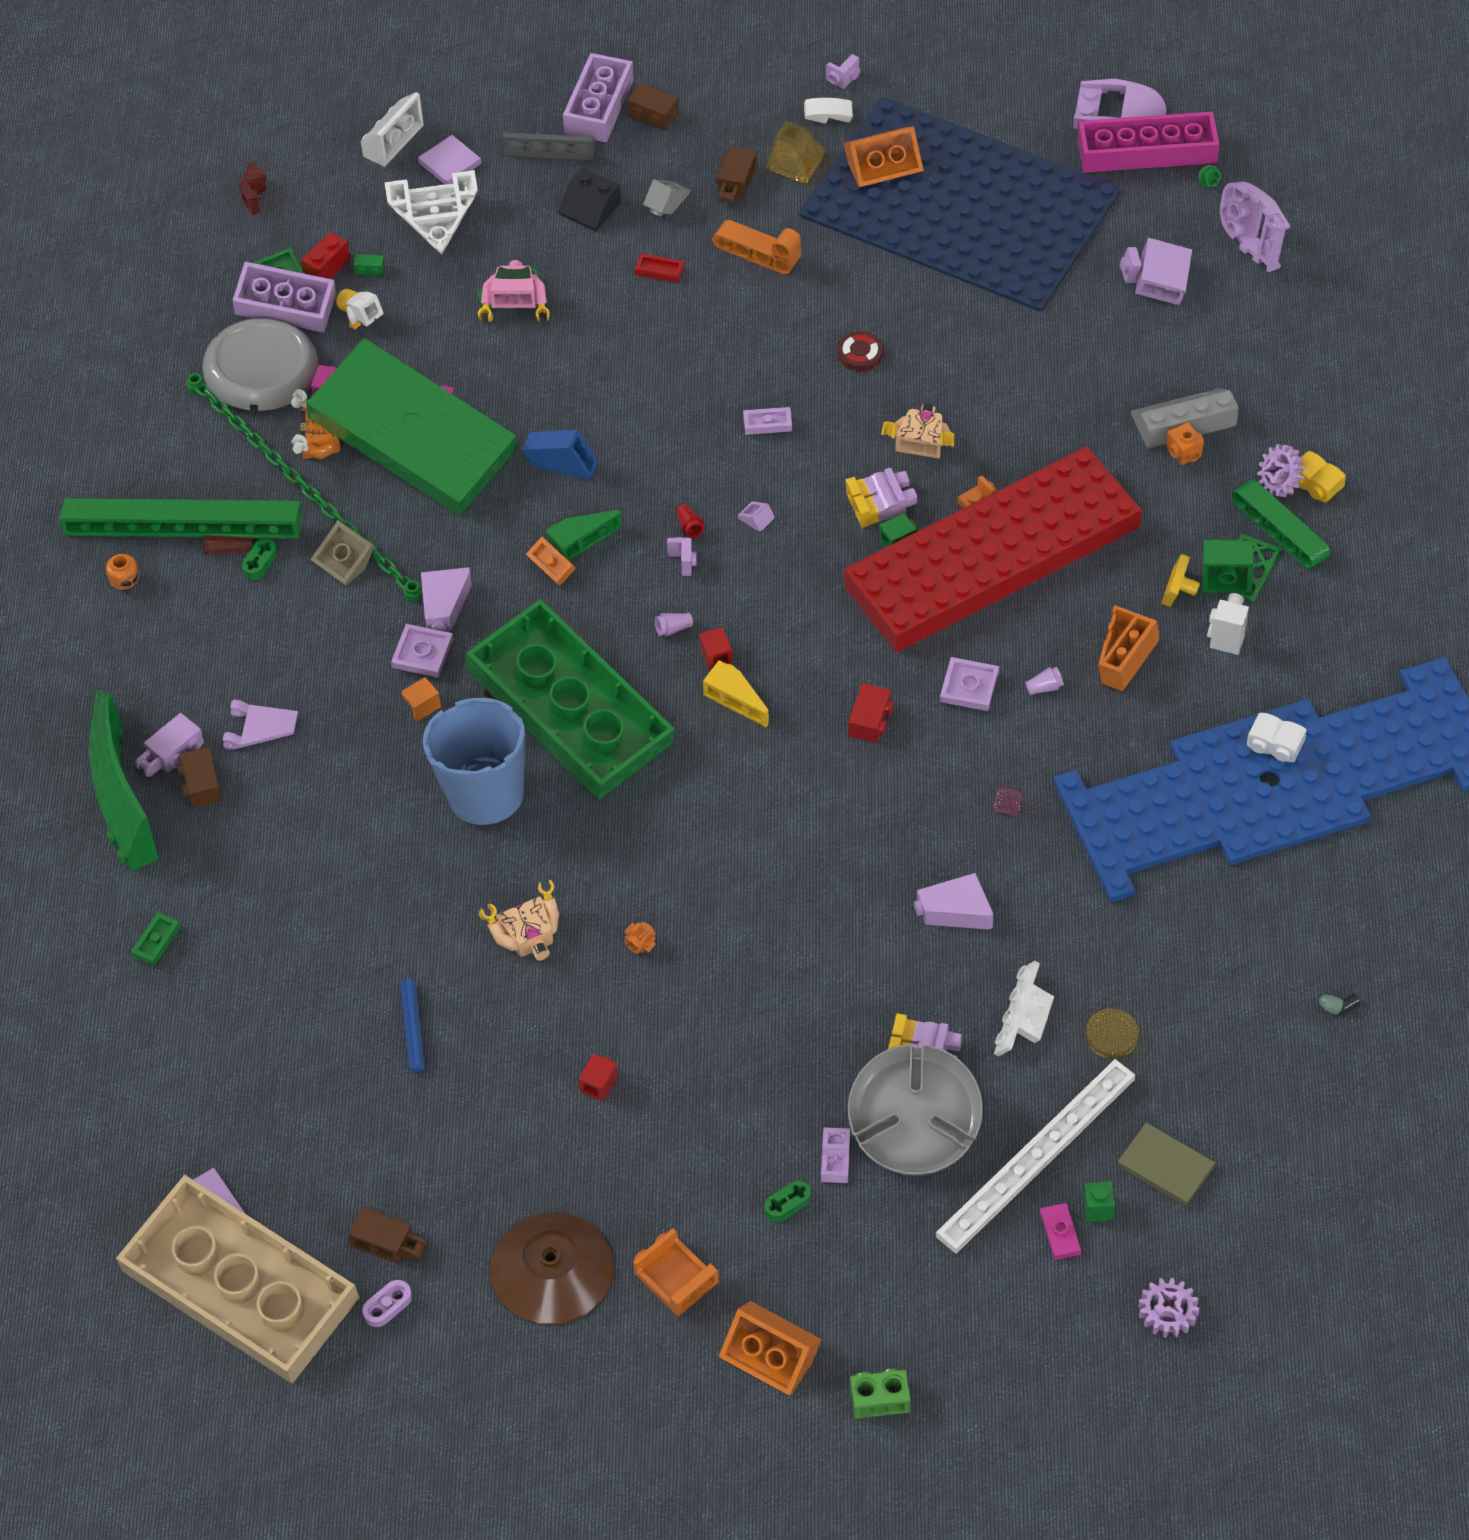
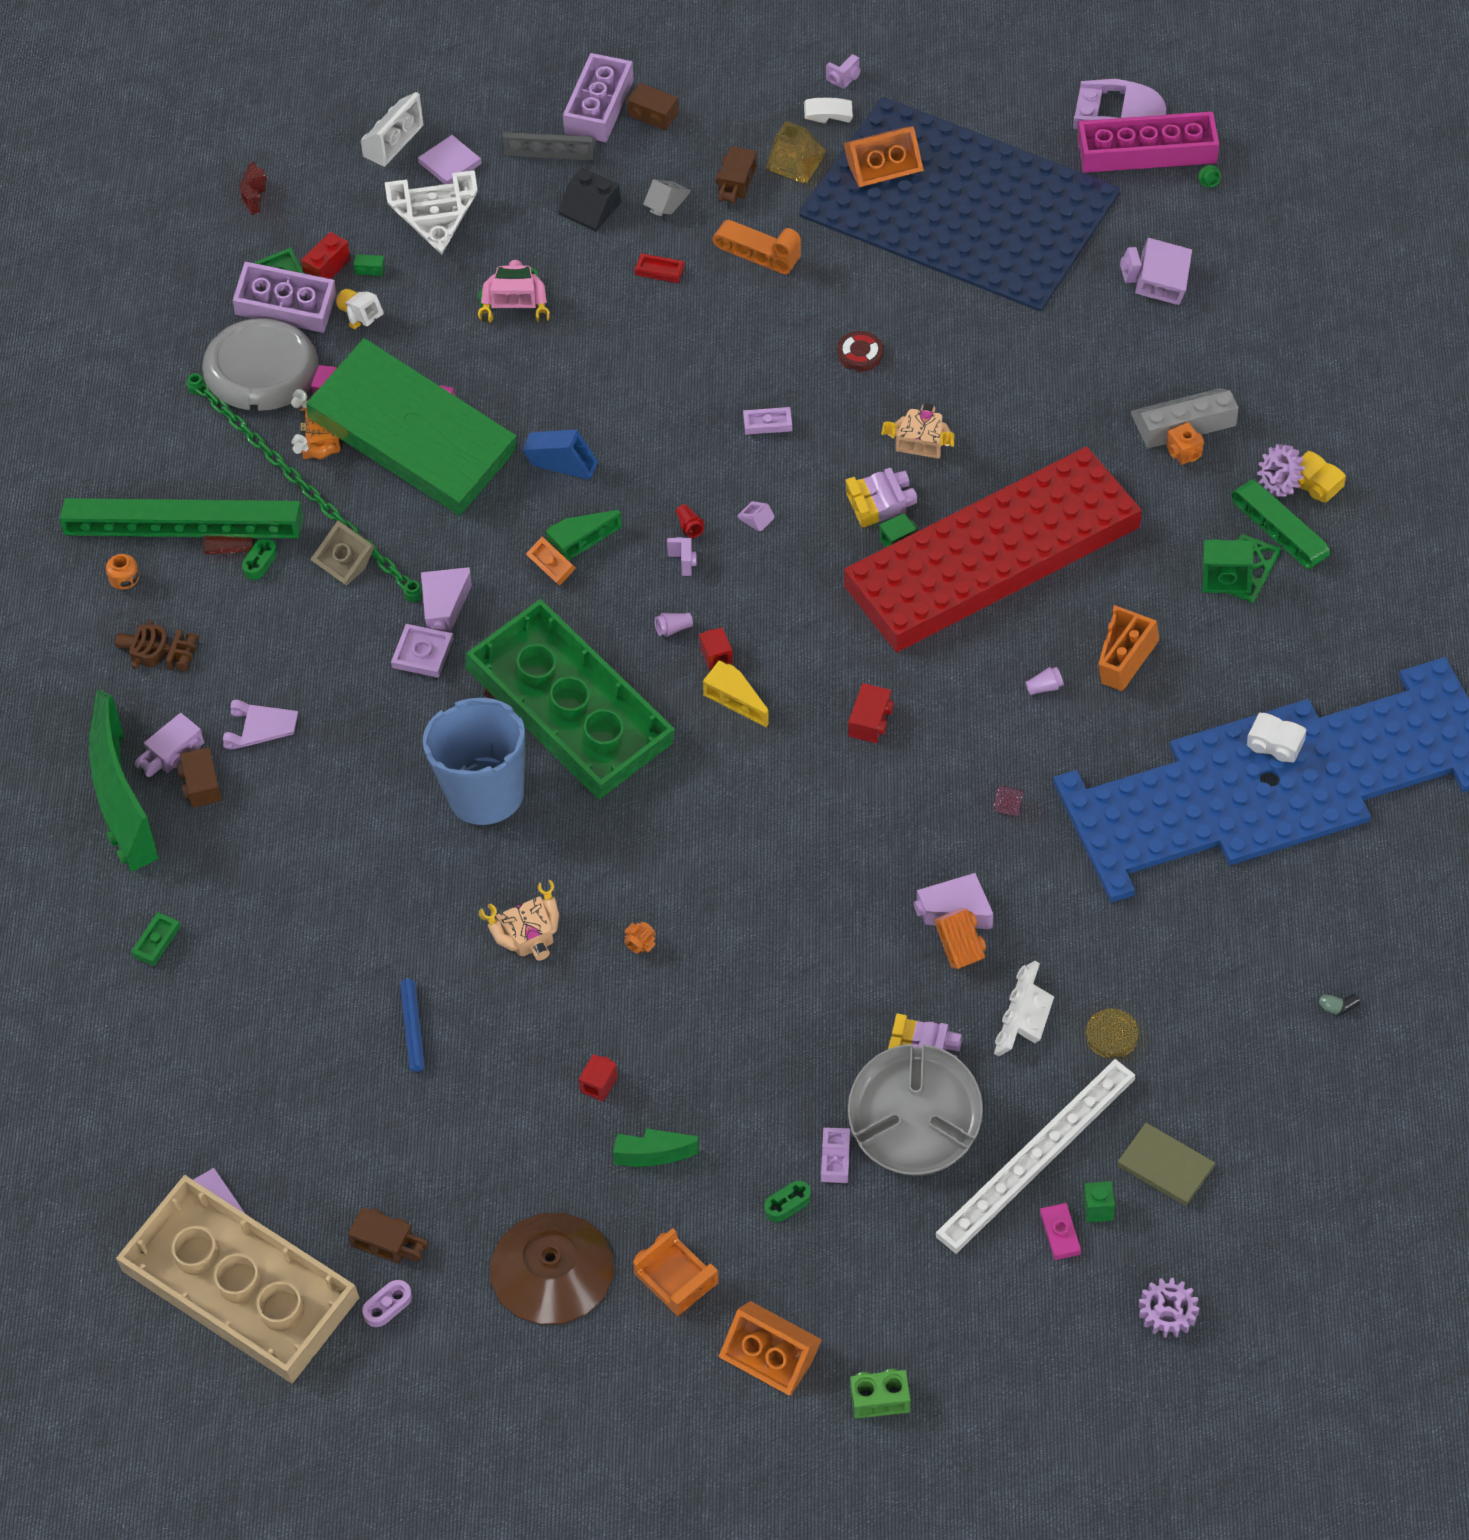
orange panel [401,677,441,721] -> none
lavender plate [940,657,999,711] -> none
orange bracket [958,476,996,508] -> none
yellow tile [1161,554,1200,607] -> none
white brick [1207,593,1249,655] -> none
lavender slope [1220,182,1290,272] -> none
none -> reddish brown torso [115,620,199,671]
none -> green slope [613,1128,699,1167]
none -> orange brick [934,908,986,969]

